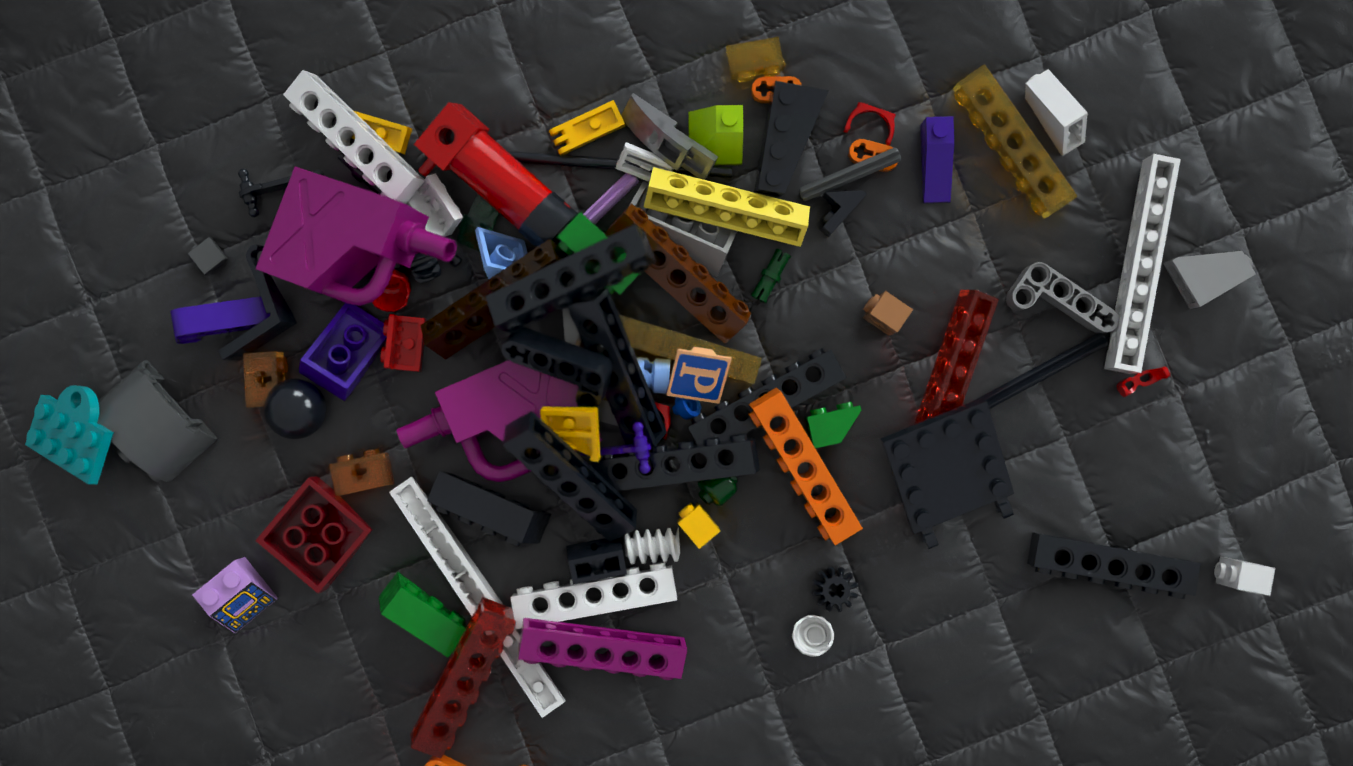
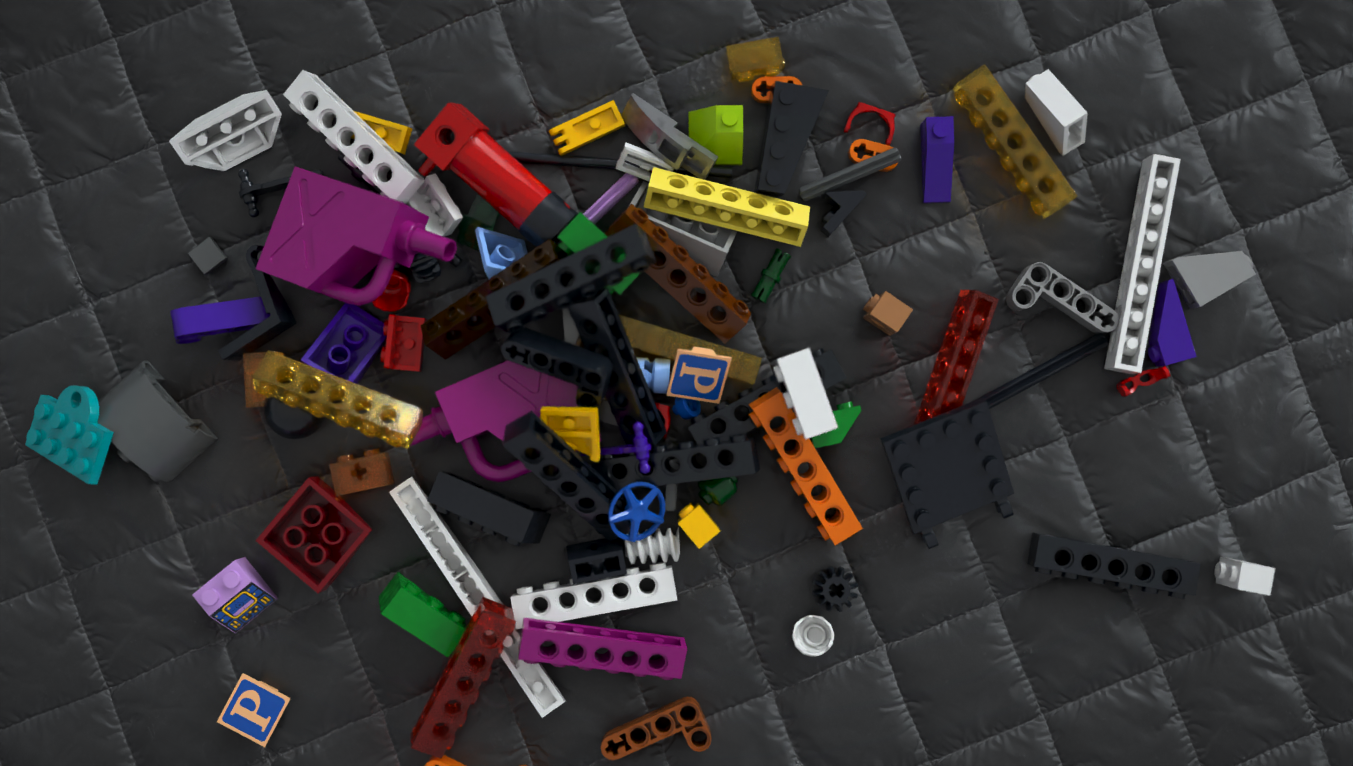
none -> white wedge [169,90,282,171]
none -> piece [217,673,291,747]
none -> clear yellow brick [252,350,422,449]
none -> dark orange beam [601,696,711,760]
none -> blue wheel [608,482,666,542]
none -> dark grey tile [665,484,677,511]
none -> white slope [773,348,838,439]
none -> dark purple slope [1148,279,1197,367]

